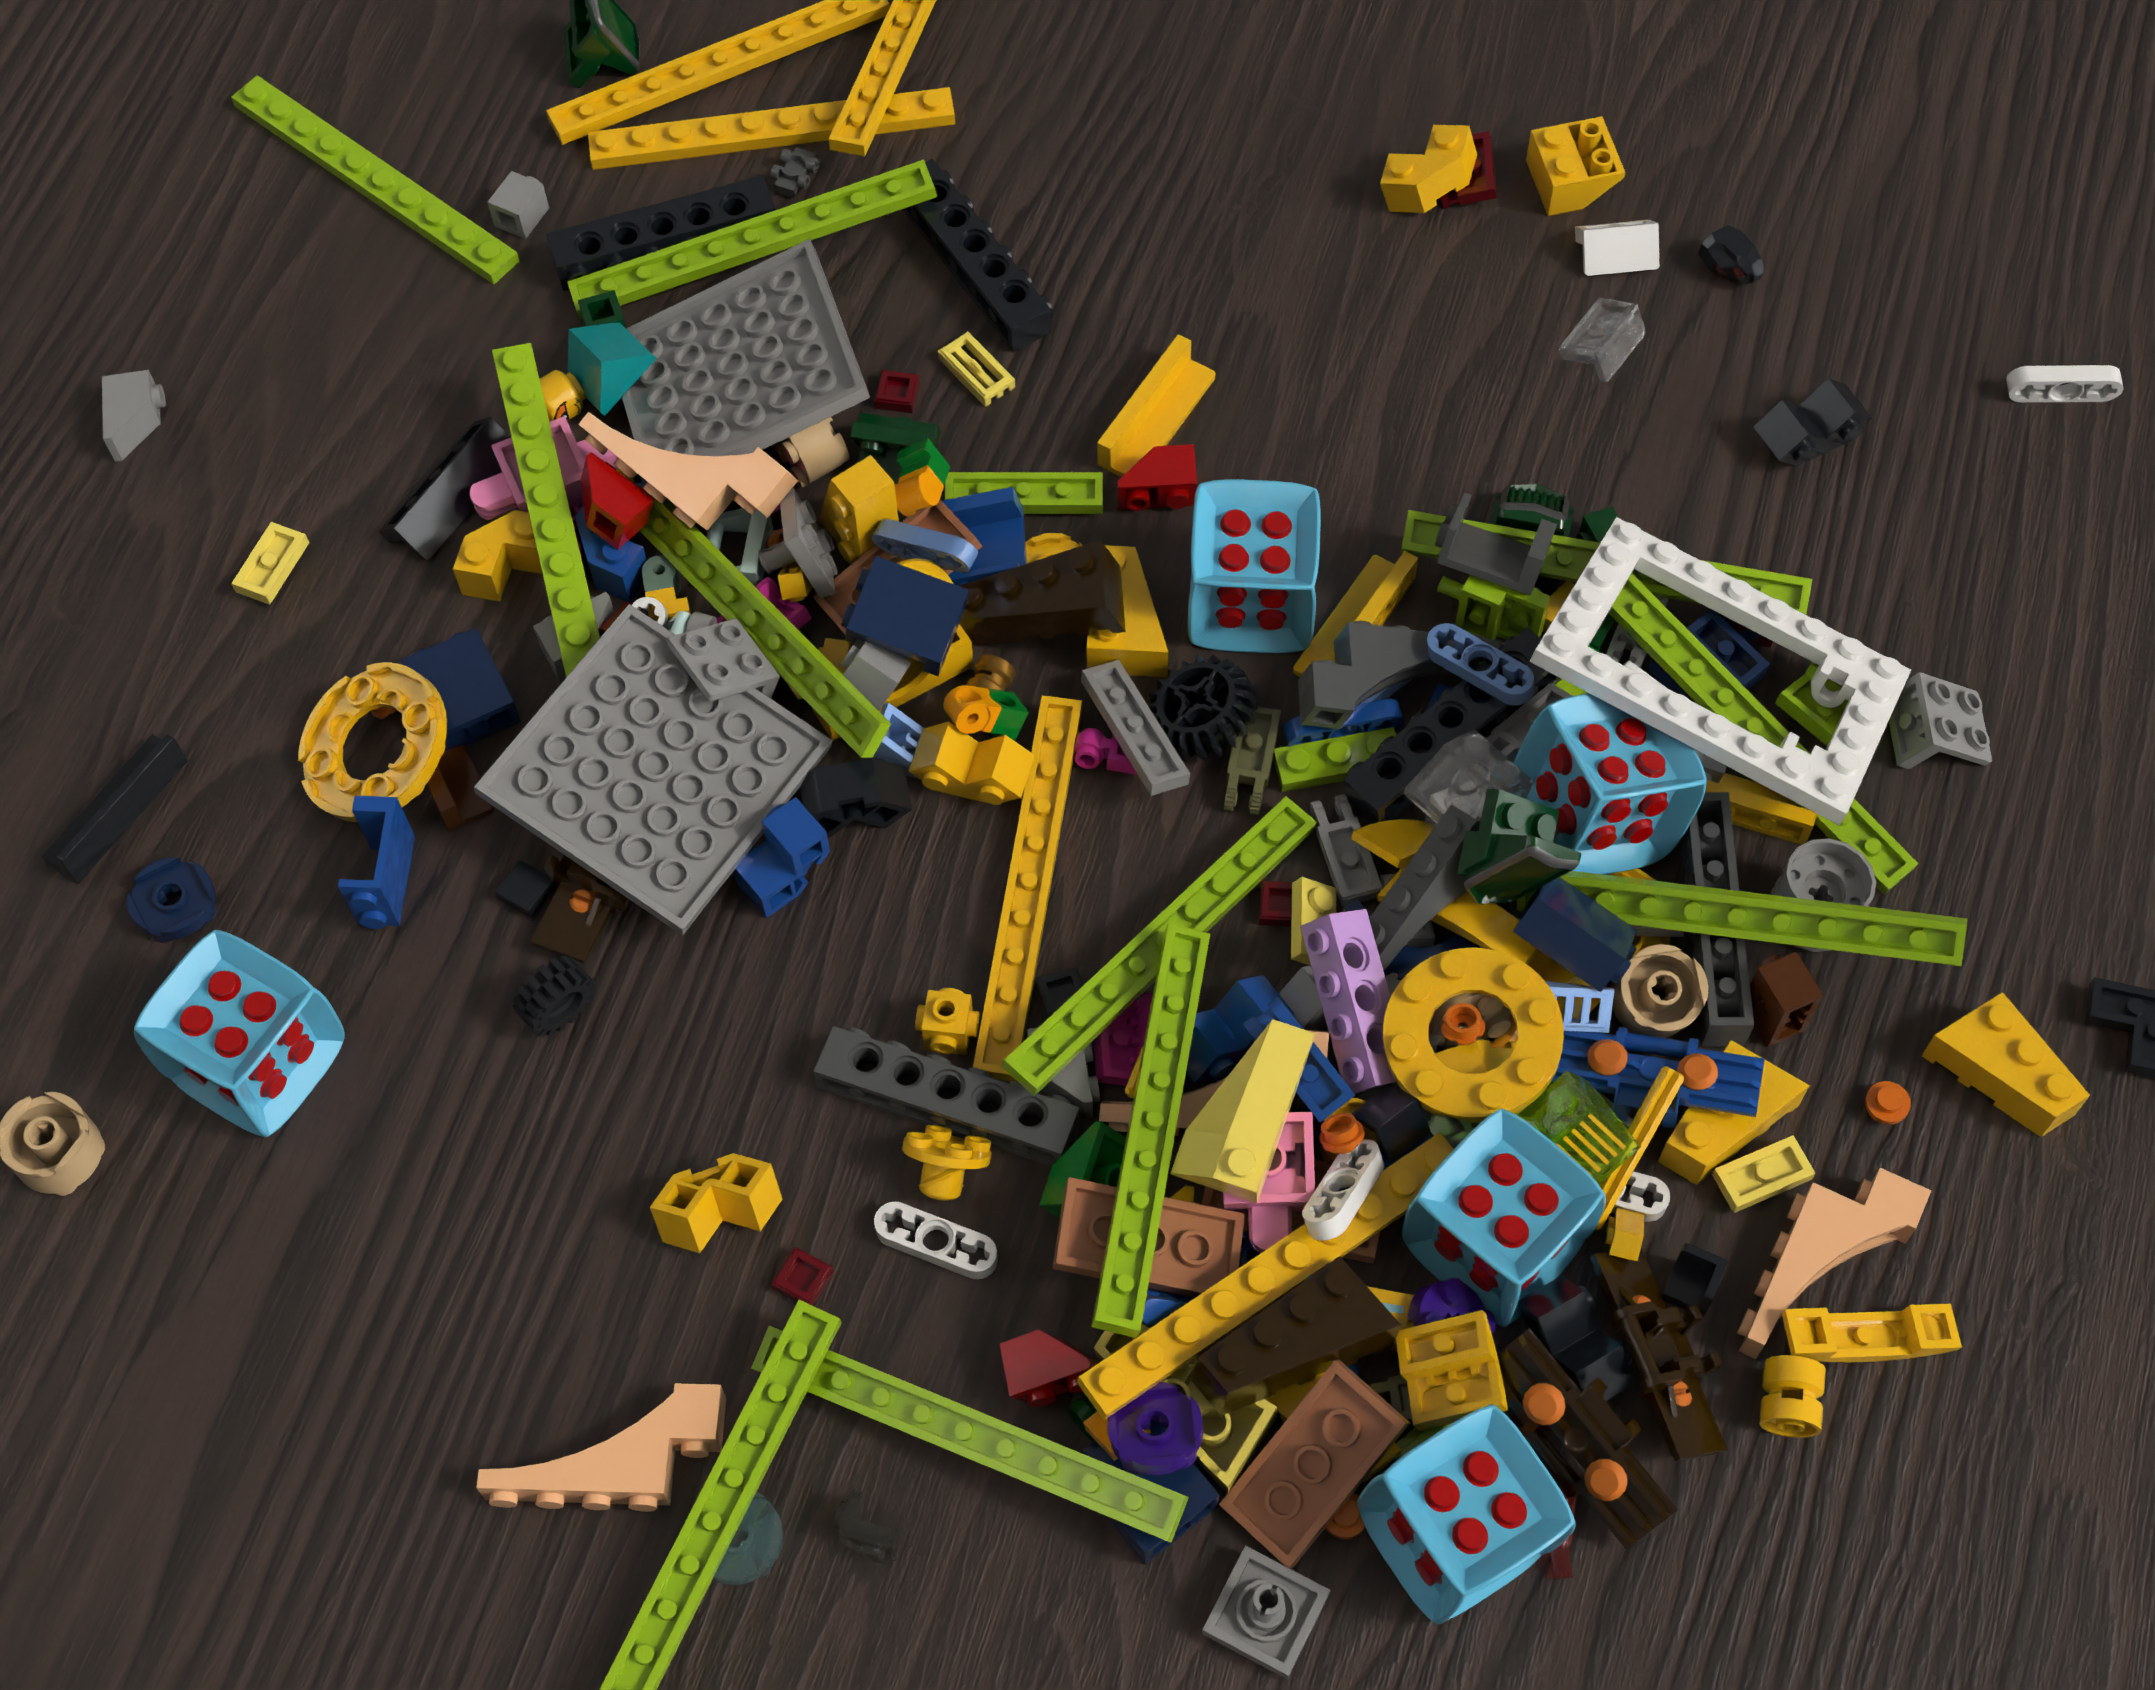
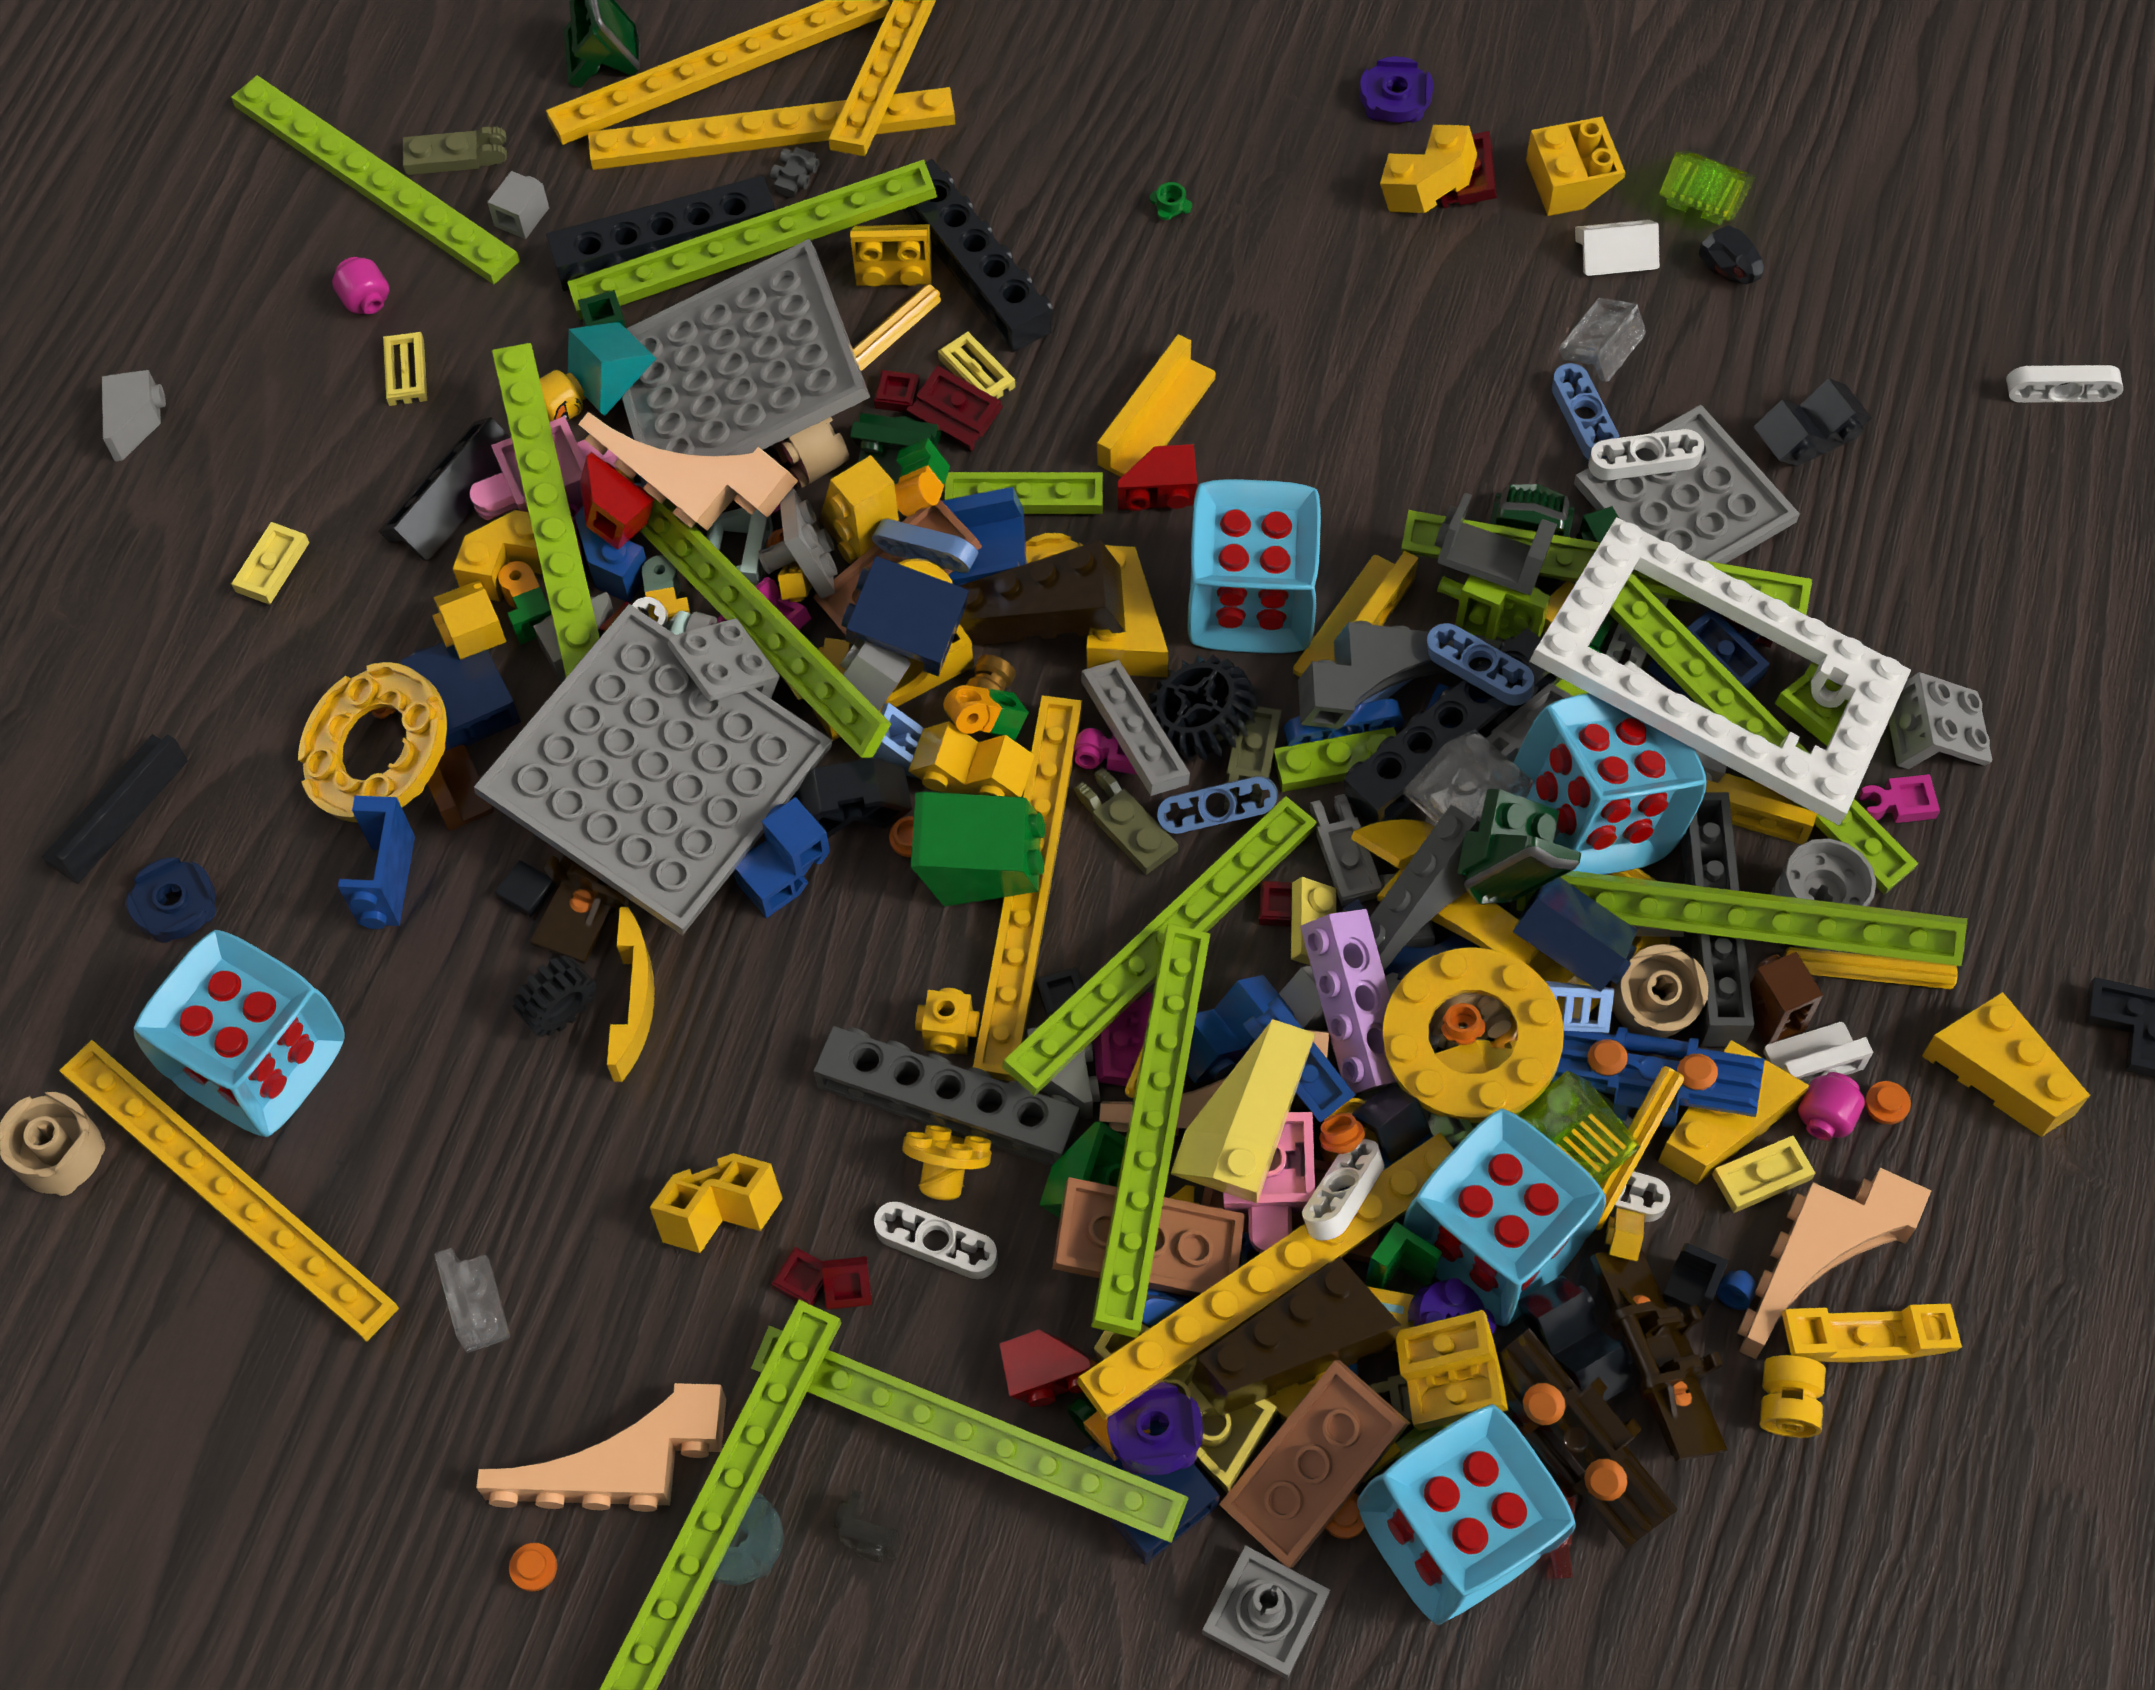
none -> yellow plate [59,1040,399,1342]
none -> dark pink head [332,257,390,314]
none -> light yellow tile [383,332,427,406]
none -> olive hinge [403,126,507,175]
none -> yellow brick [432,580,506,660]
none -> clear bracket [434,1248,510,1353]
none -> leg [498,561,552,645]
none -> orange plate [509,1543,557,1592]
none -> yellow slope [607,907,655,1082]
none -> dark red plate [822,1256,872,1310]
none -> yellow slope [850,224,932,287]
none -> yellow axle [852,284,941,371]
none -> orange plate [889,816,914,857]
none -> dark red plate [906,365,1003,452]
none -> green slope [911,792,1045,907]
none -> olive hinge [1074,768,1179,875]
none -> green plate [1150,182,1192,220]
none -> medium blue beam [1157,776,1278,834]
none -> dark purple plate [1359,56,1434,123]
none -> green panel [1365,1222,1442,1290]
none -> medium blue beam [1552,363,1619,460]
none -> light grey plate [1574,405,1800,564]
none -> white beam [1588,429,1704,480]
none -> clear neon green slope [1659,150,1756,225]
none -> blue hinge [1716,1270,1757,1310]
none -> white panel [1763,1022,1873,1085]
none -> yellow axle [1784,947,1958,989]
none -> dark pink head [1798,1072,1865,1141]
none -> dark pink plate [1858,774,1940,823]

